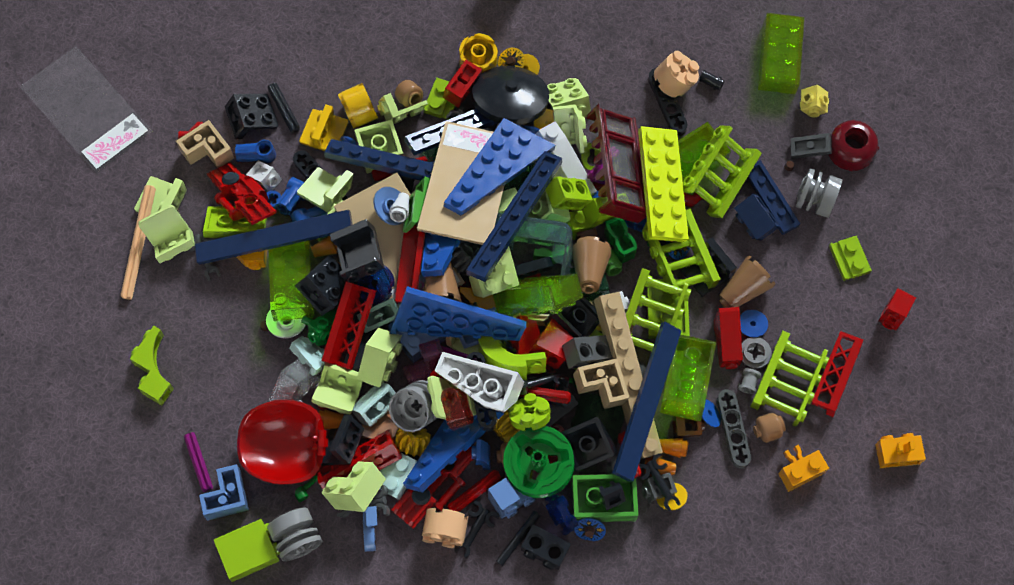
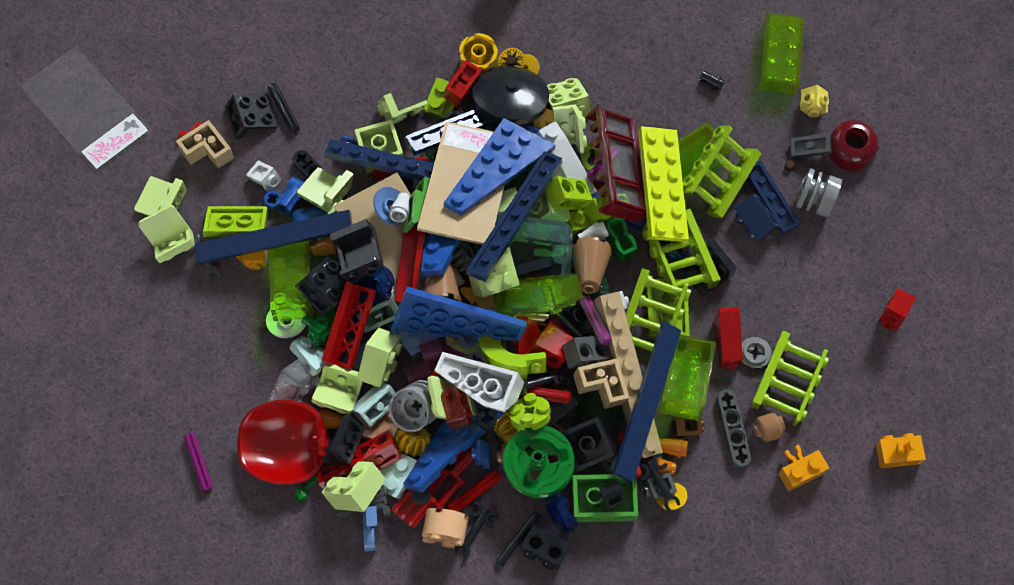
light nougat axle [120,185,156,300] -> none
lime arch [130,326,174,406] -> none
medium blue brick [199,464,249,521] -> none
red piece [207,162,277,225] -> none
lime brick [214,519,281,582] -> none
blue piece [235,140,276,163] -> none
light grey wheel [267,507,323,561] -> none
yellow bracket [299,104,349,151] -> none
yellow brick [338,83,378,129] -> none
medium nougat head [395,80,423,108] -> none
medium blue brick [488,478,536,519] -> none
piece [574,518,606,541] -> none
bright green cone [605,246,622,276] -> none
black beam [648,68,688,136] -> none
light nougat brick [654,51,699,97] -> none
red arm [684,193,703,207] -> none
blue piece [698,399,721,427] -> none
medium nougat cone [719,256,775,308] -> none
light grey bush [738,368,761,395] -> none
blue piece [740,310,768,338] -> none
red fence [811,331,864,417] -> none
lime plate [829,236,872,281] -> none
none -> white cone [578,221,609,241]
none -> magenta axle [579,295,611,345]

